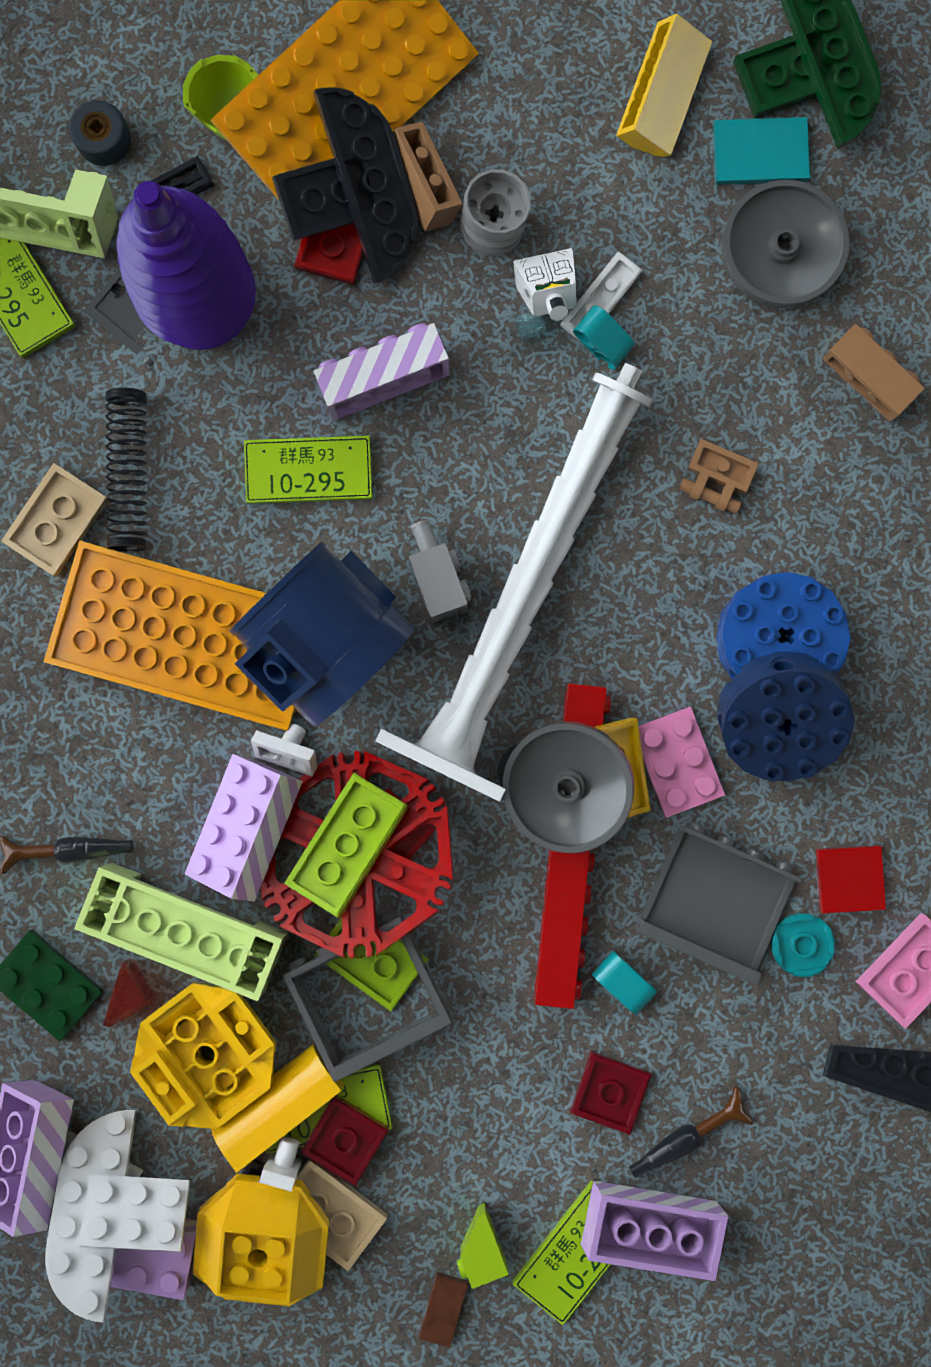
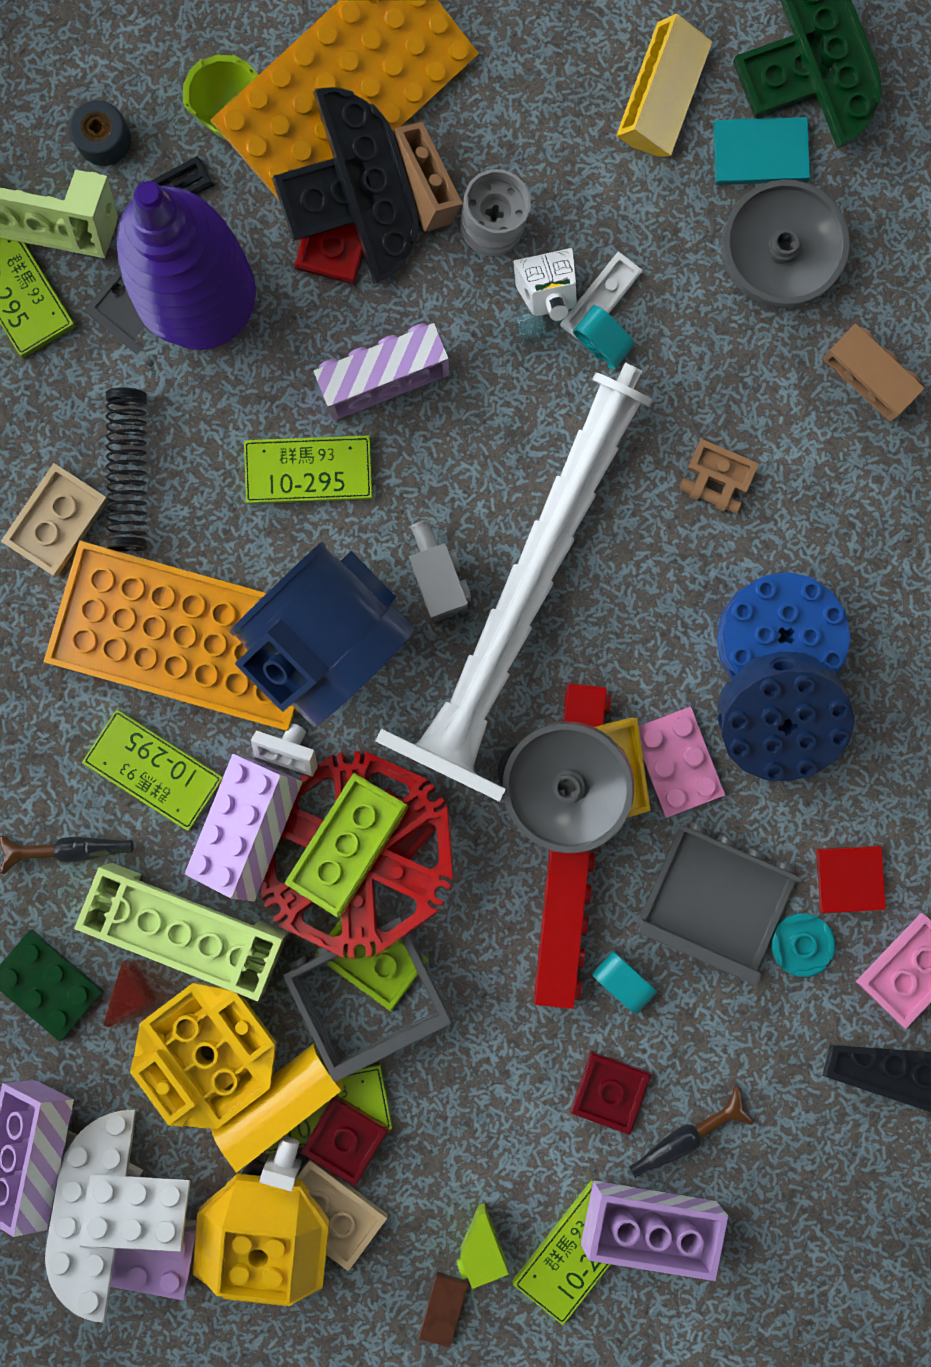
none -> lime tile [82,709,223,831]

